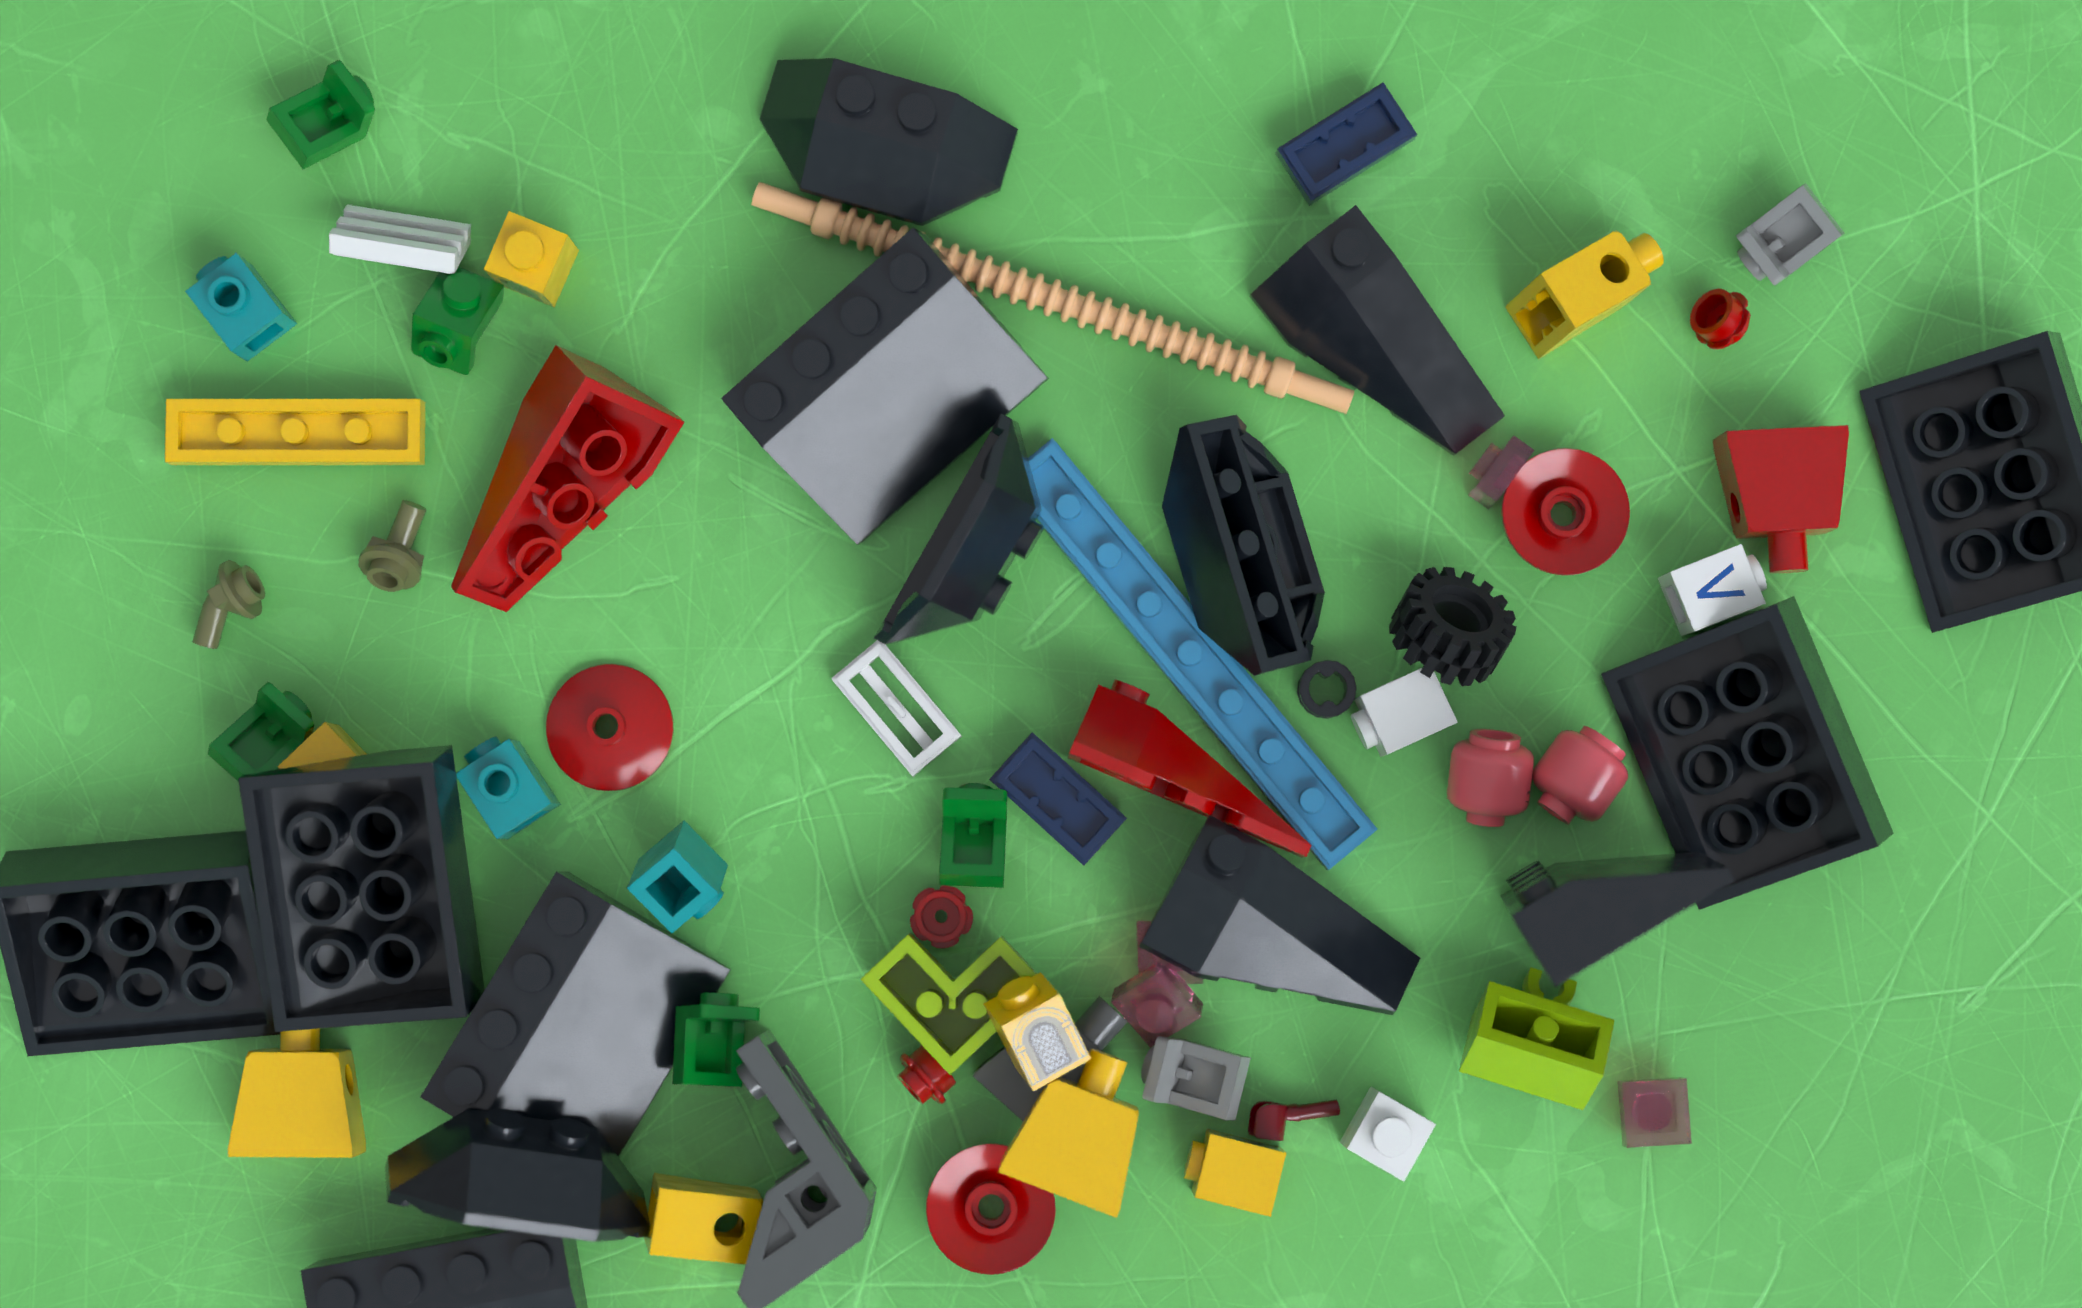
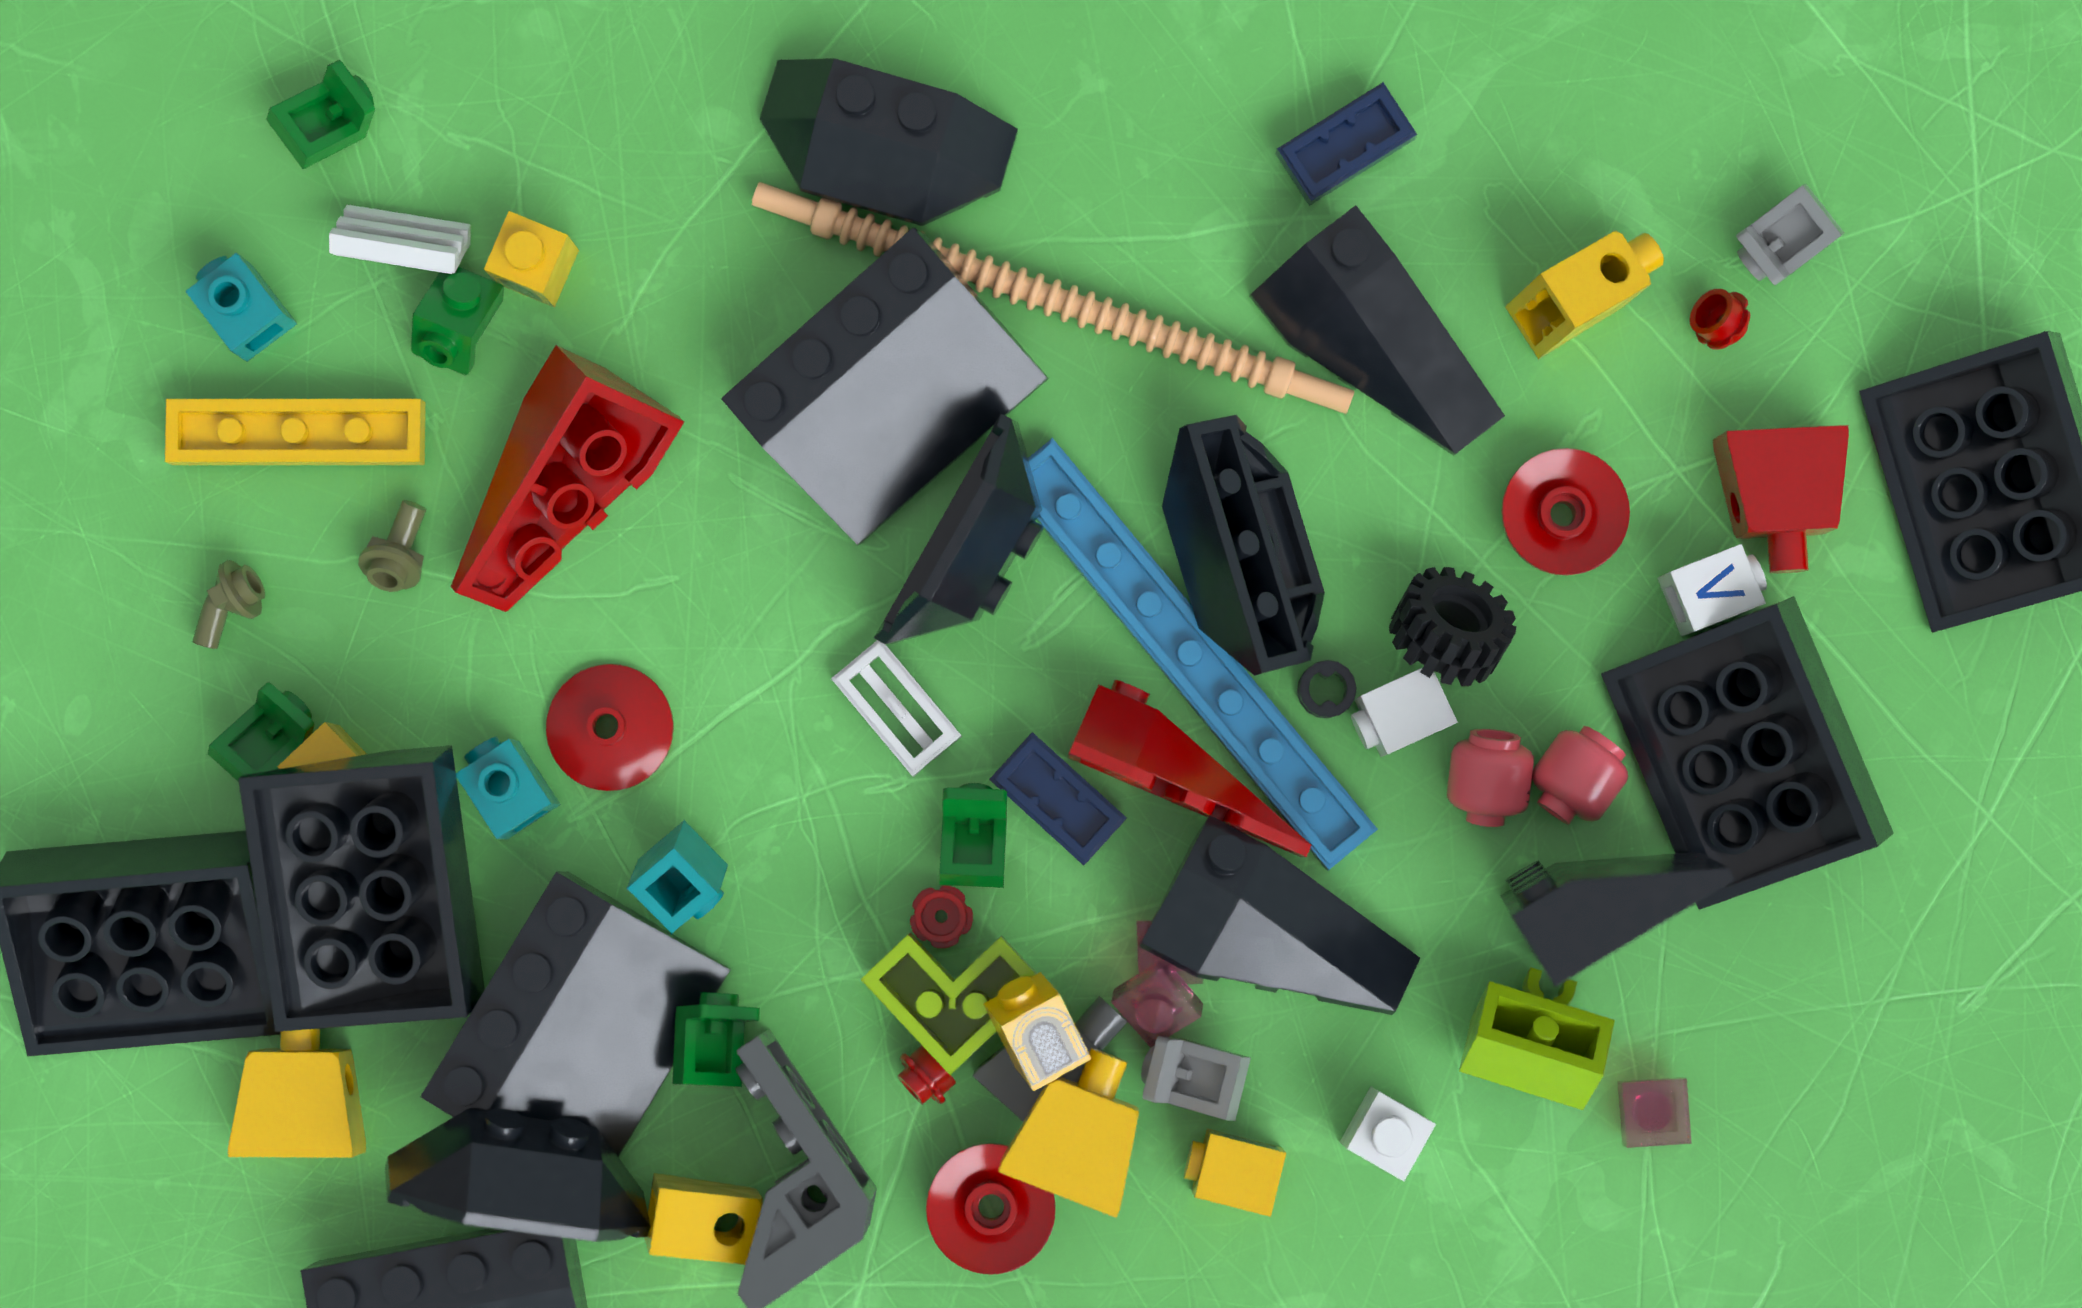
dark red hand [1248,1099,1340,1141] -> none
clear pink plate [1468,435,1534,509] -> none

